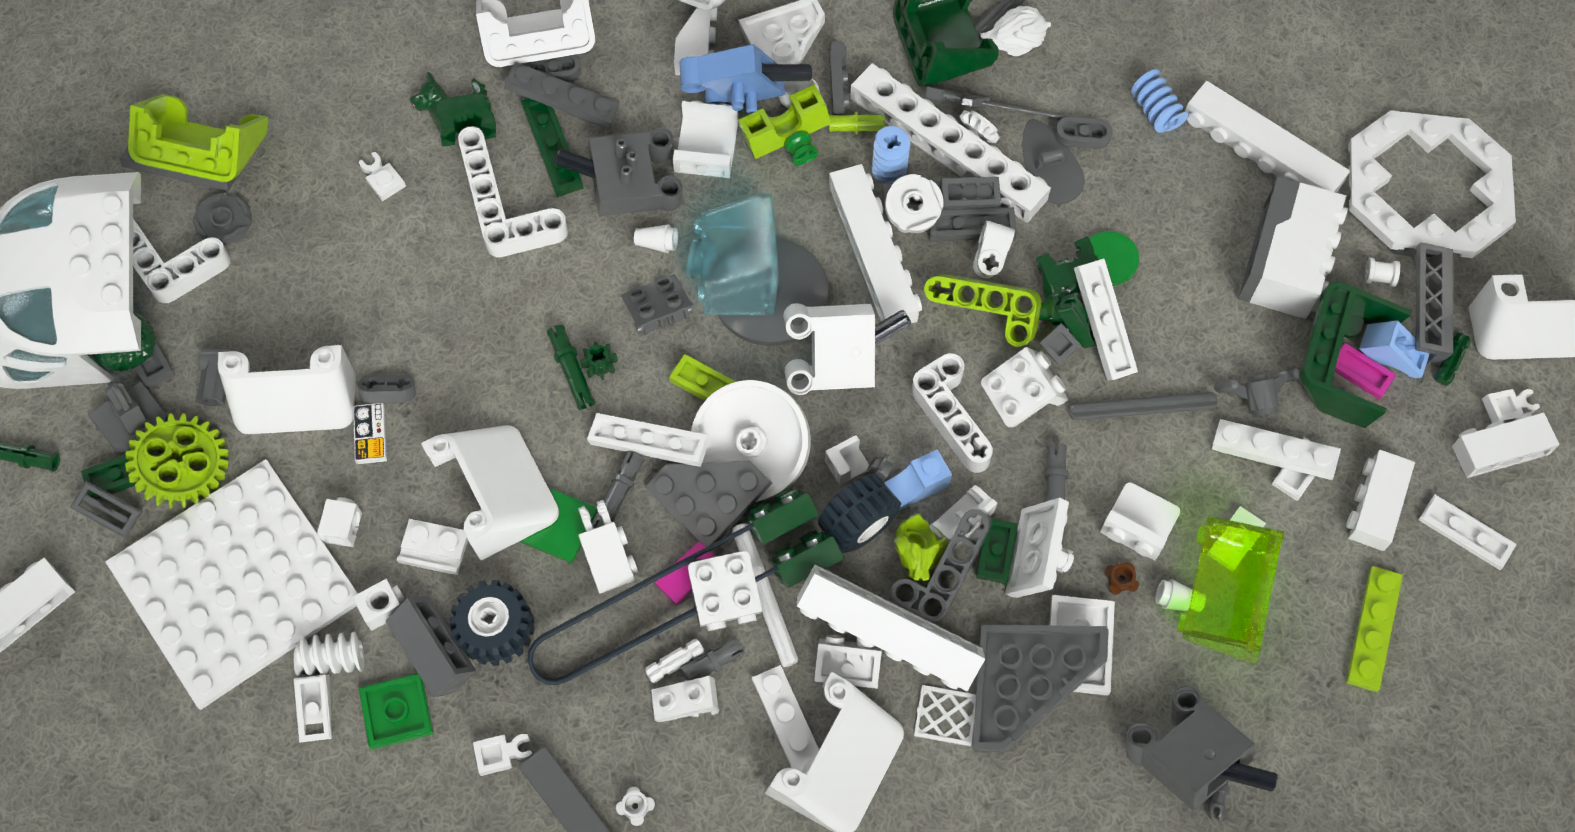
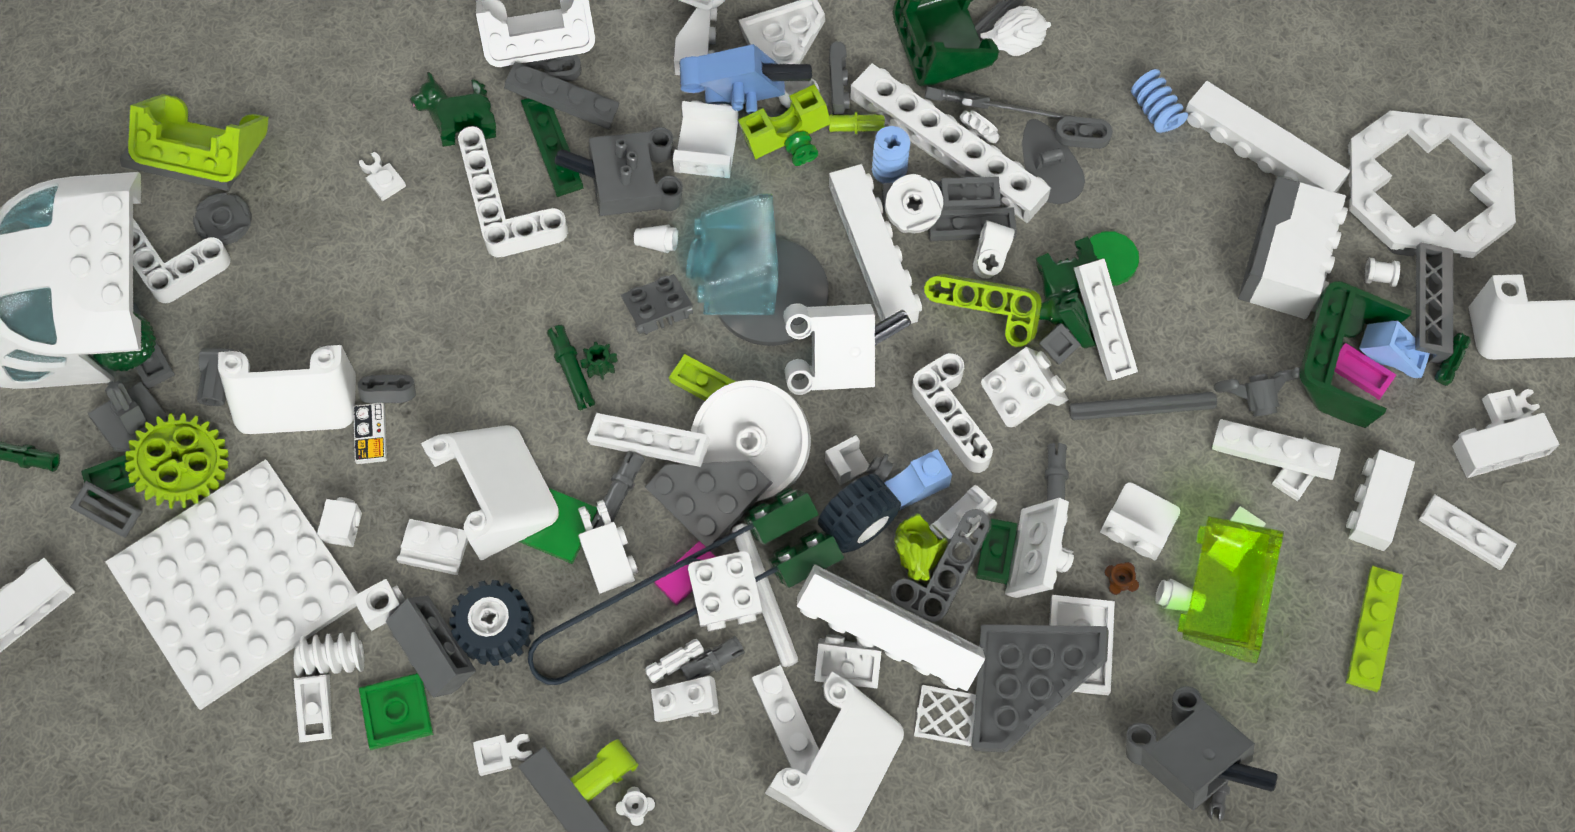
none -> lime piece [570,739,639,803]

